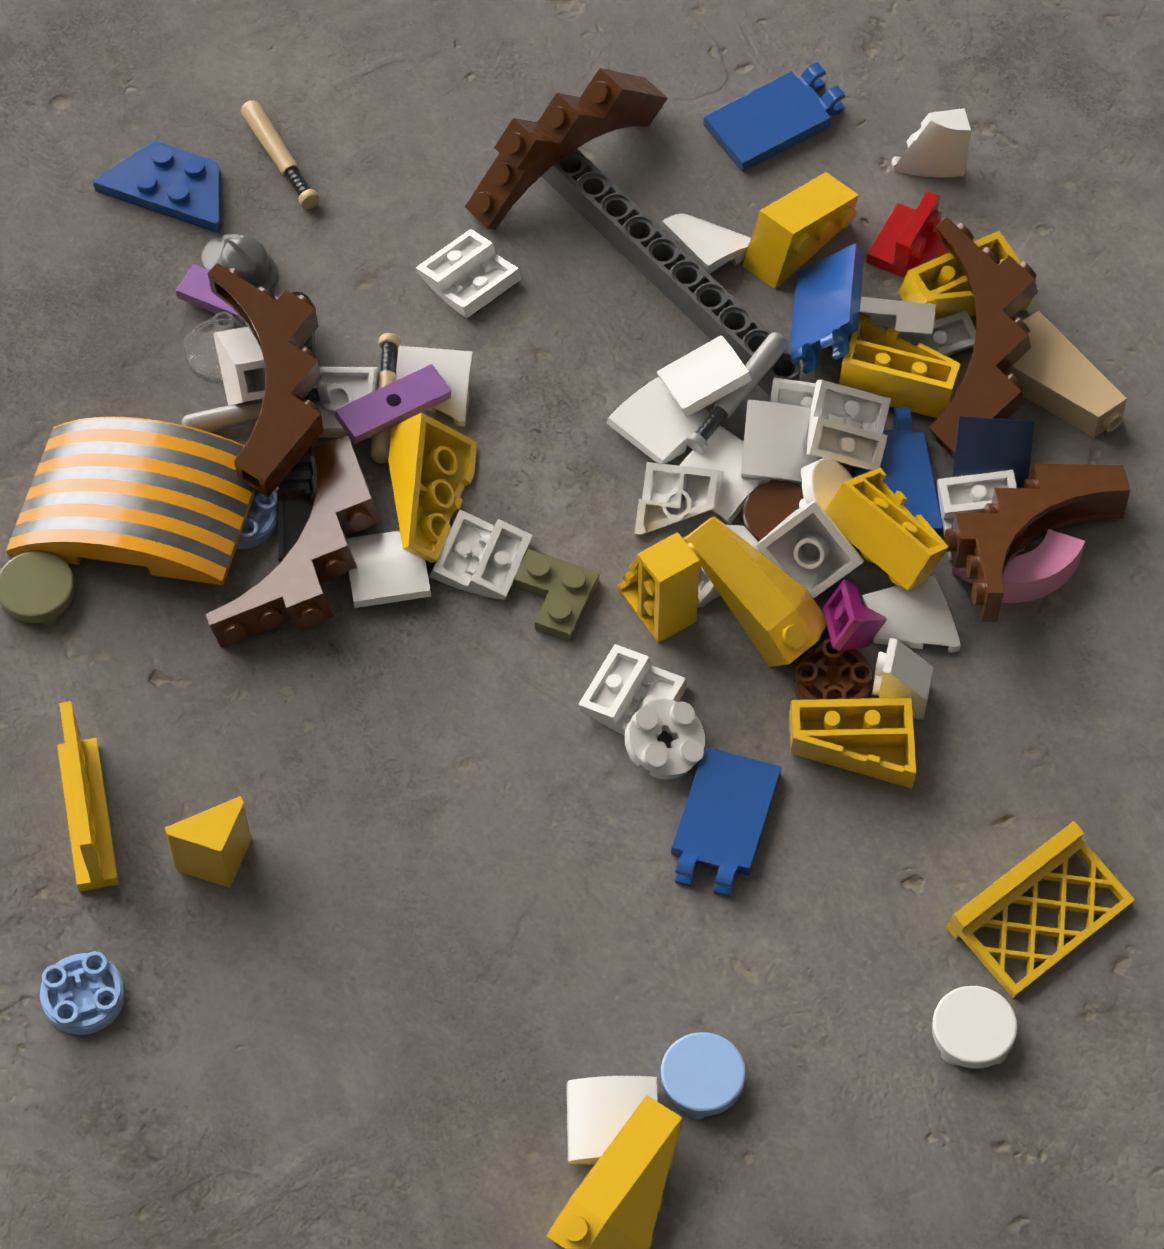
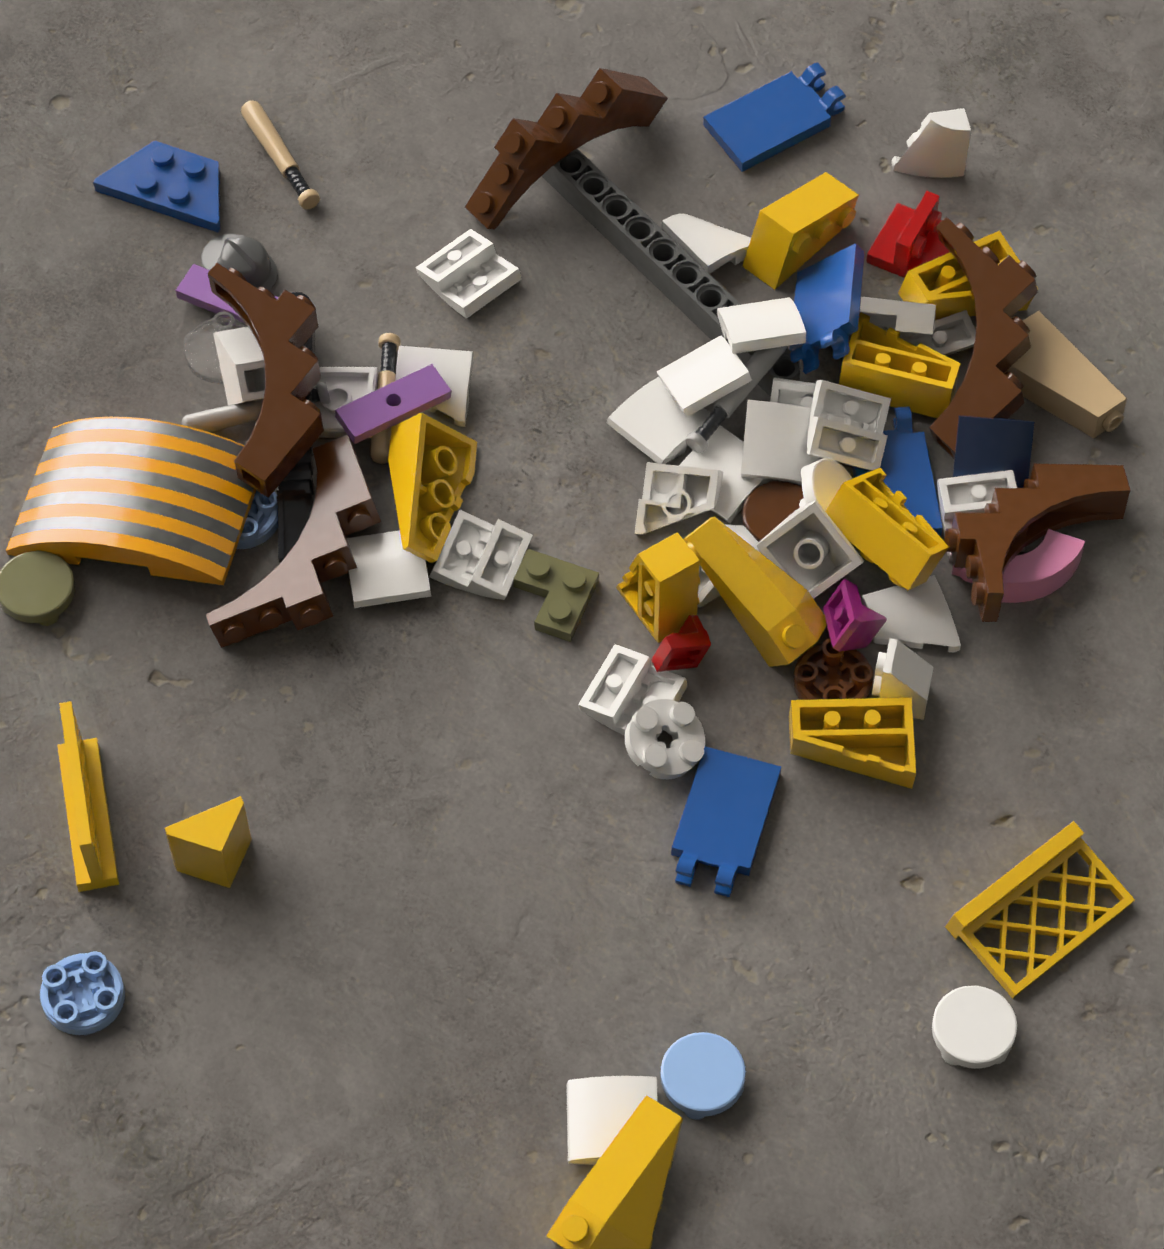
none -> red bracket [651,614,711,672]
none -> white slope [717,297,806,354]

